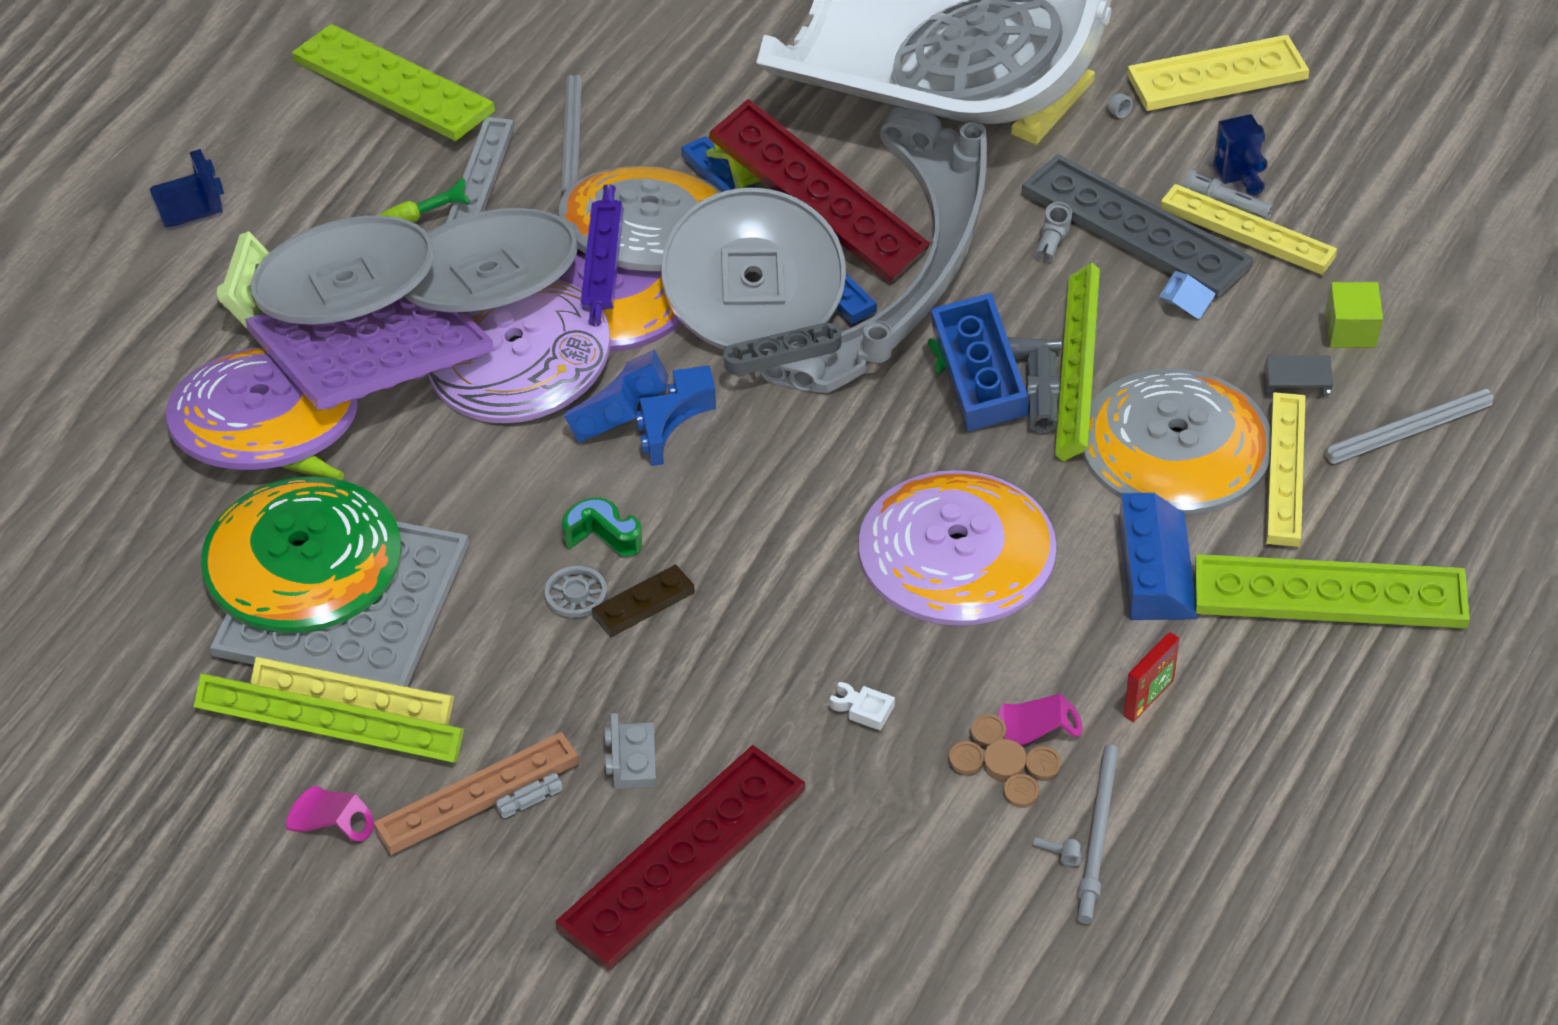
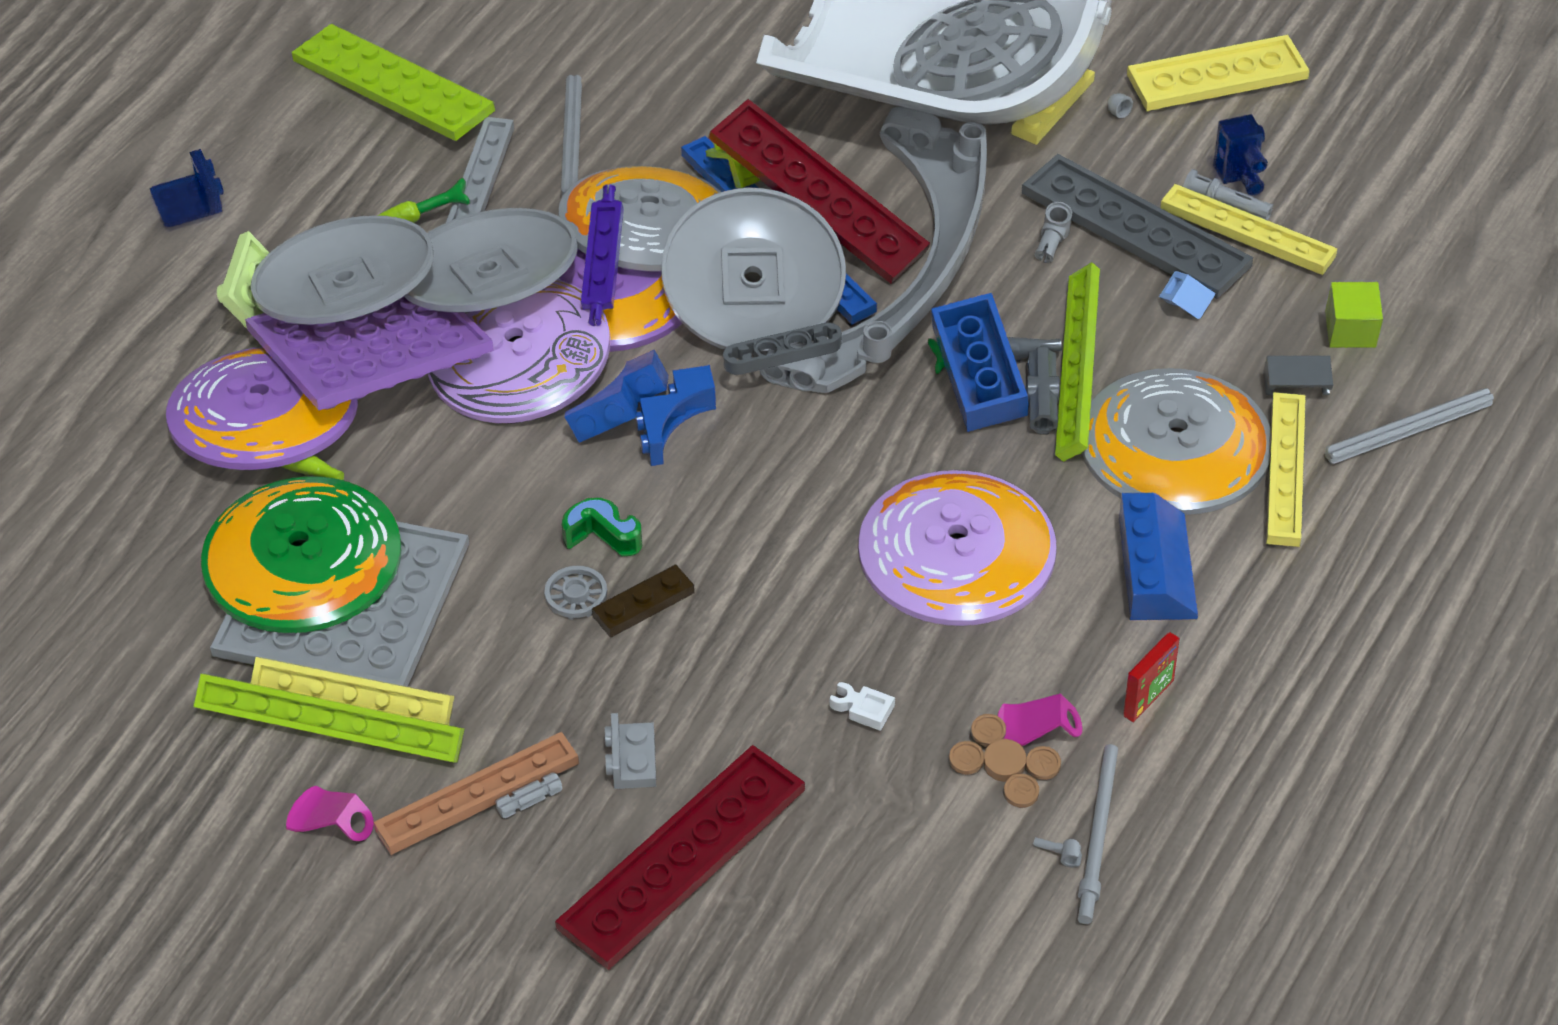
lime plate [1195,554,1470,628] -> none

